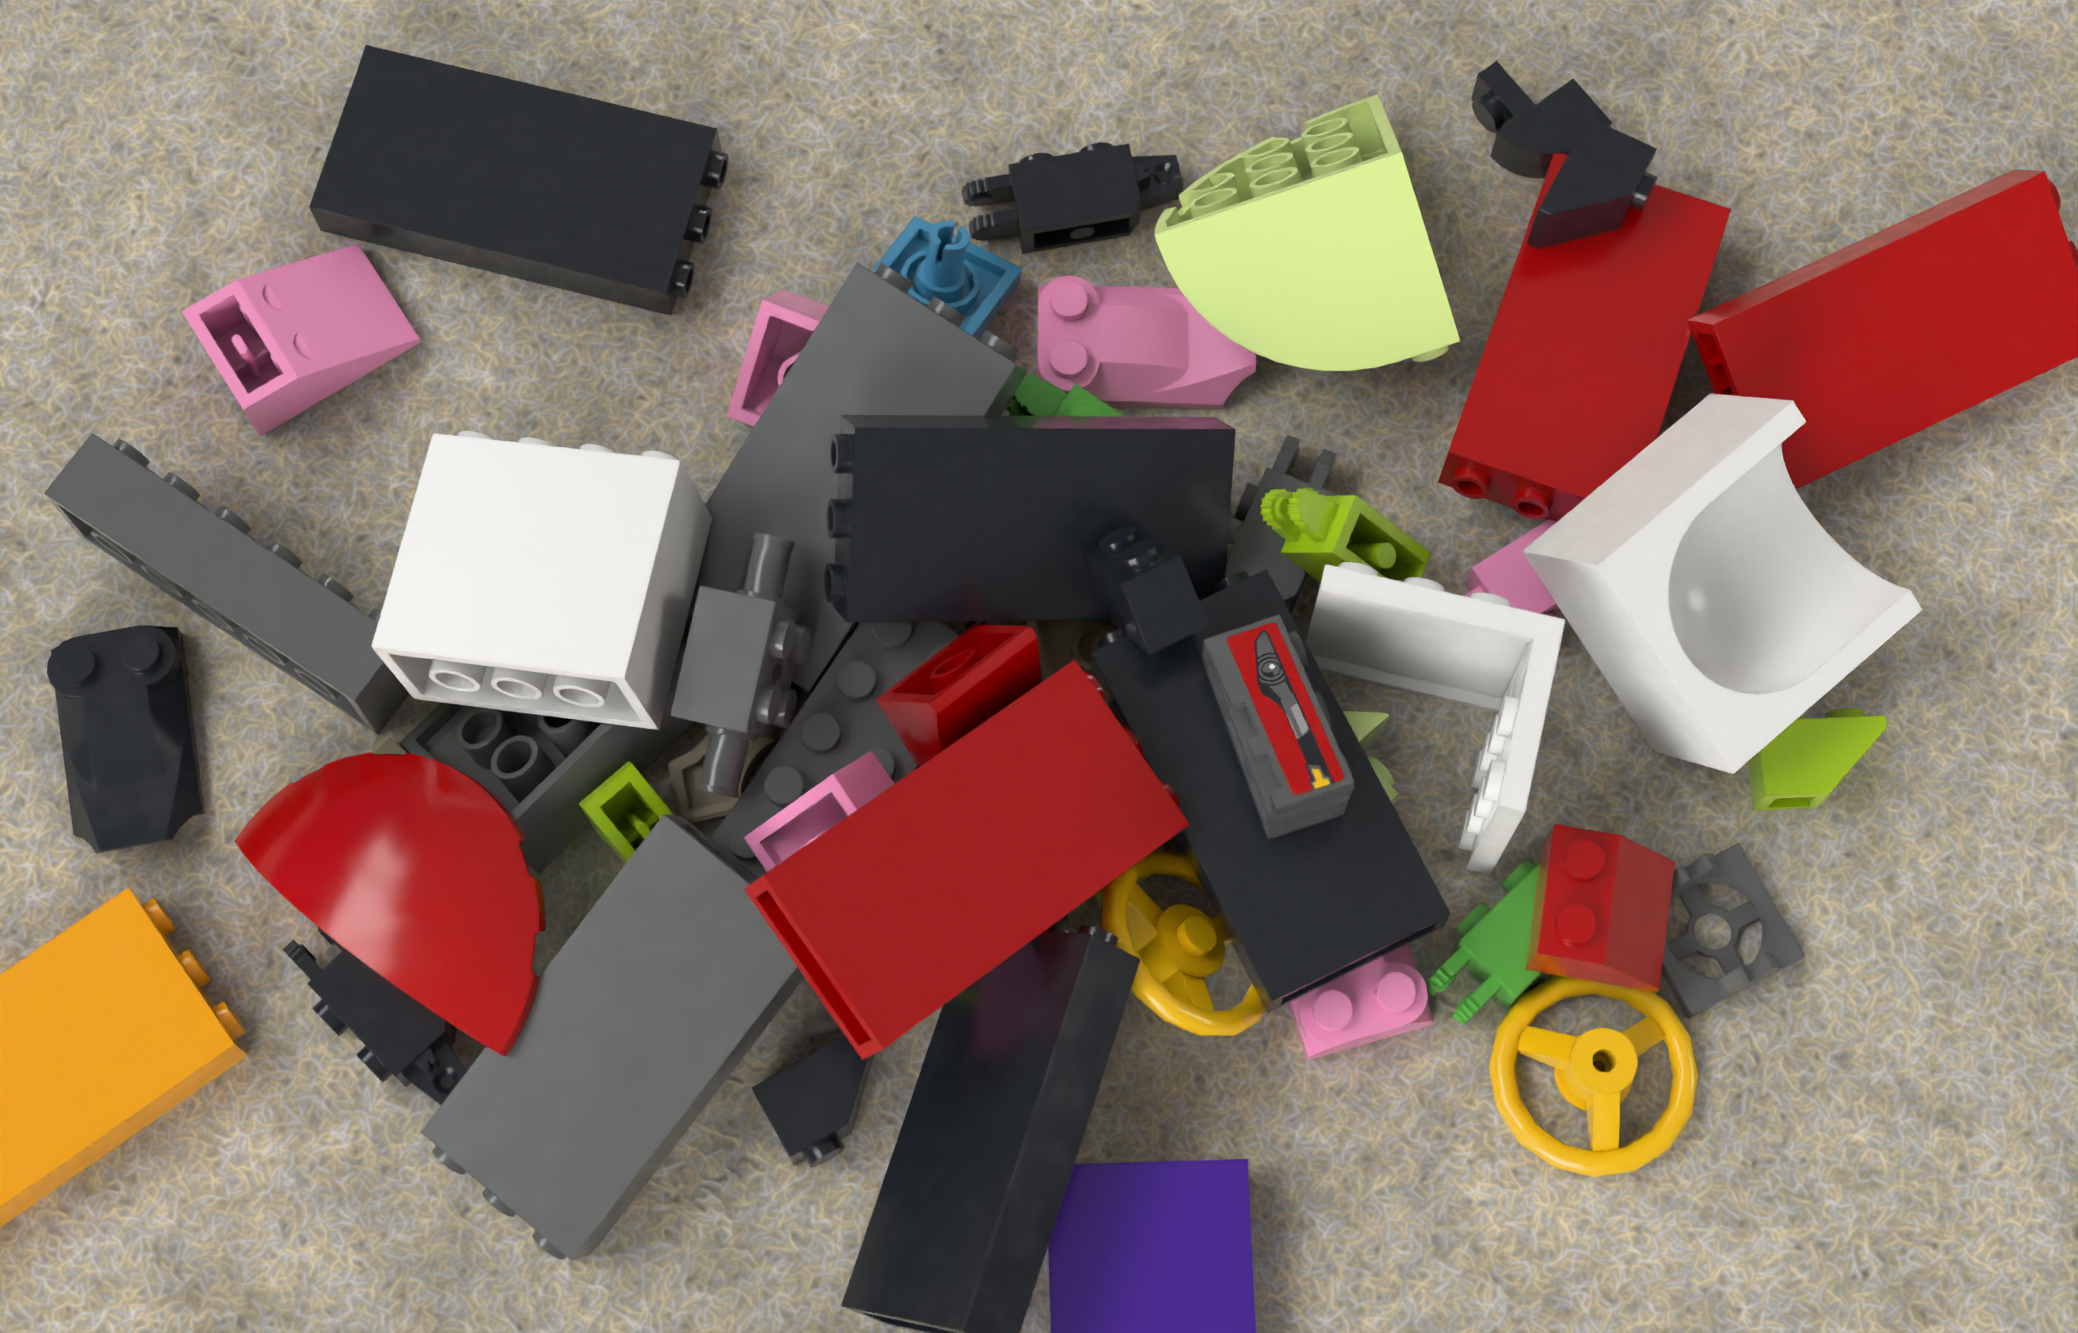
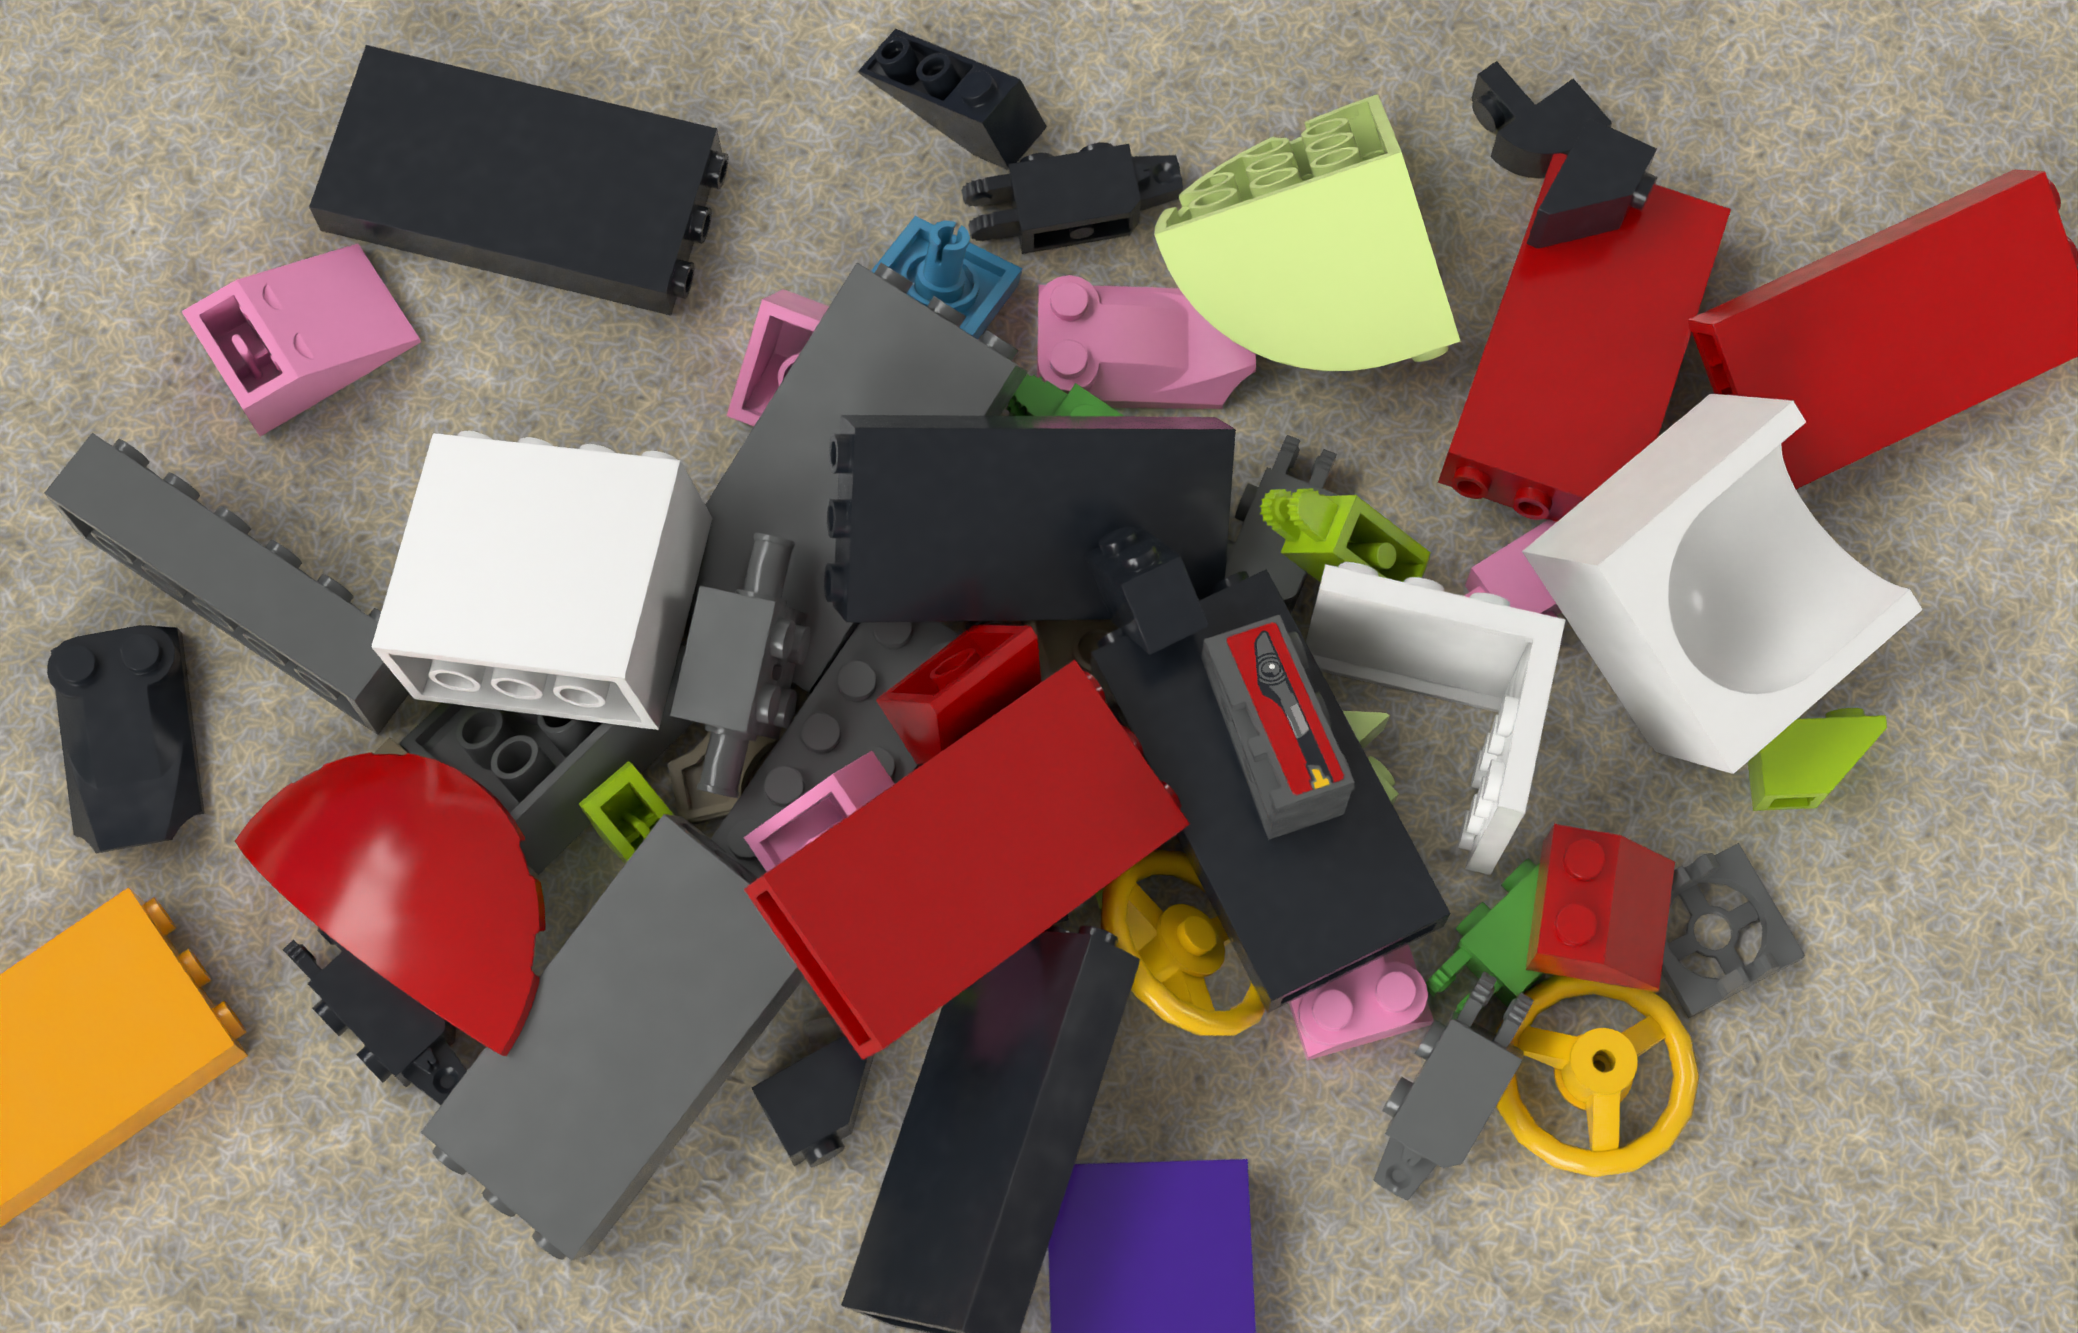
none -> black slope [858,28,1047,170]
none -> dark grey hinge [1373,972,1534,1201]

